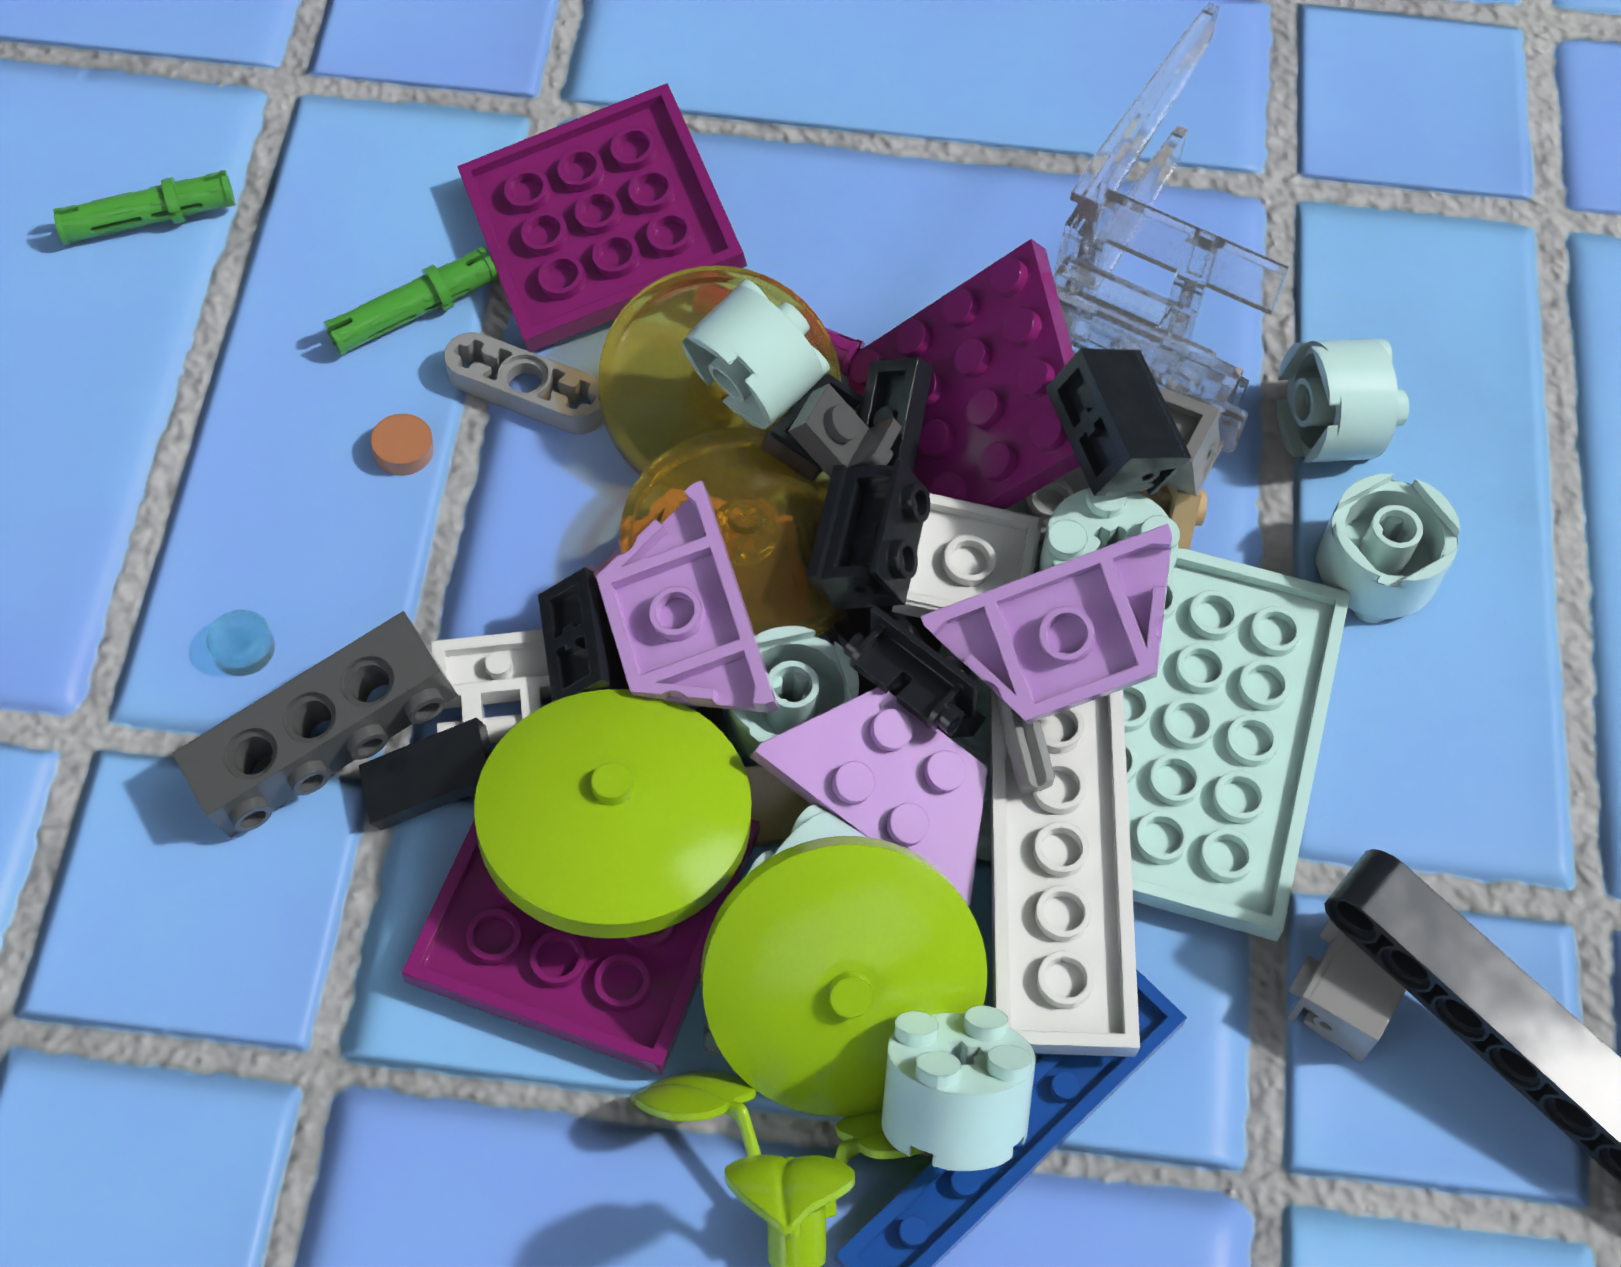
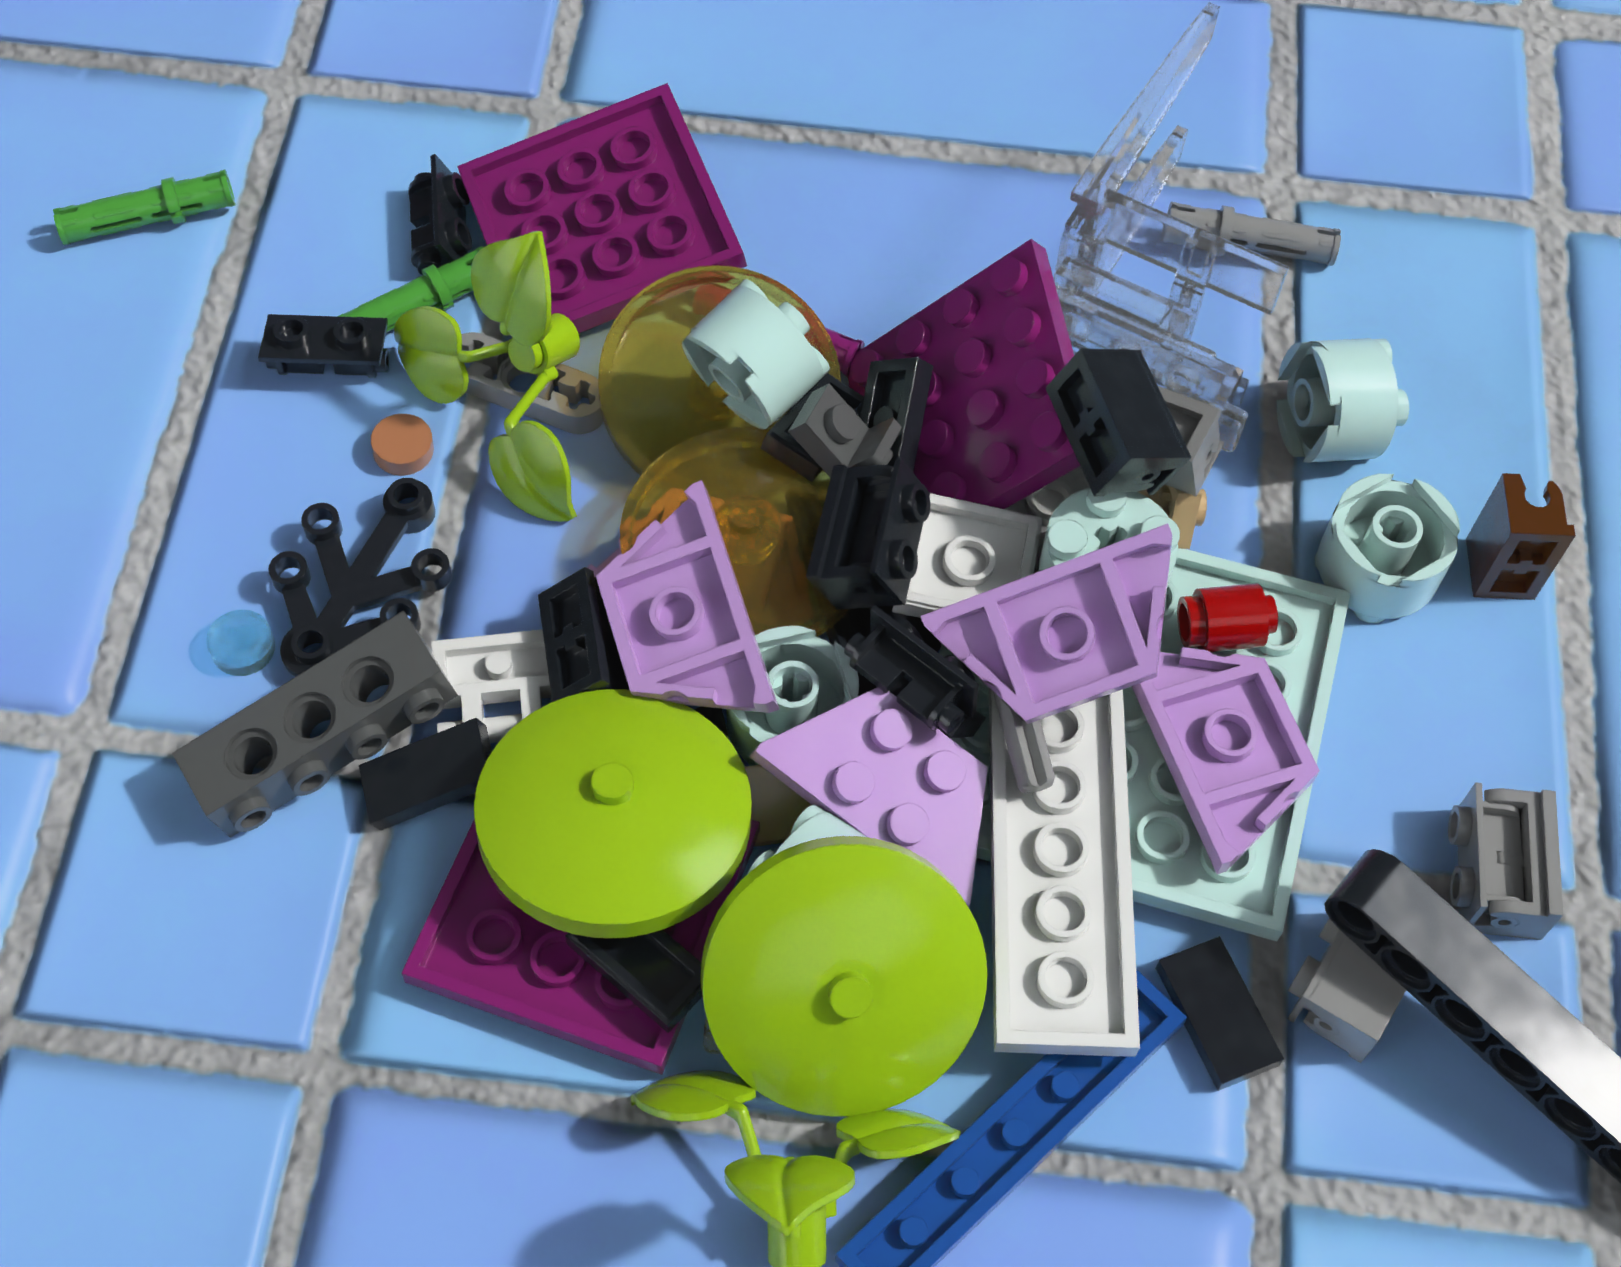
light aqua brick [881,1006,1036,1171] -> none
none -> black hinge [258,314,389,378]
none -> black plant [268,478,452,677]
none -> lime plant [394,231,580,522]
none -> black hinge [408,154,472,275]
none -> black tile [565,930,702,1033]
none -> lavender wing [1132,647,1320,874]
none -> black tile [1155,936,1284,1091]
none -> light grey pin [1164,201,1341,266]
none -> red brick [1177,583,1278,652]
none -> light grey hinge [1448,782,1563,940]
none -> reddish brown hinge [1466,473,1576,600]

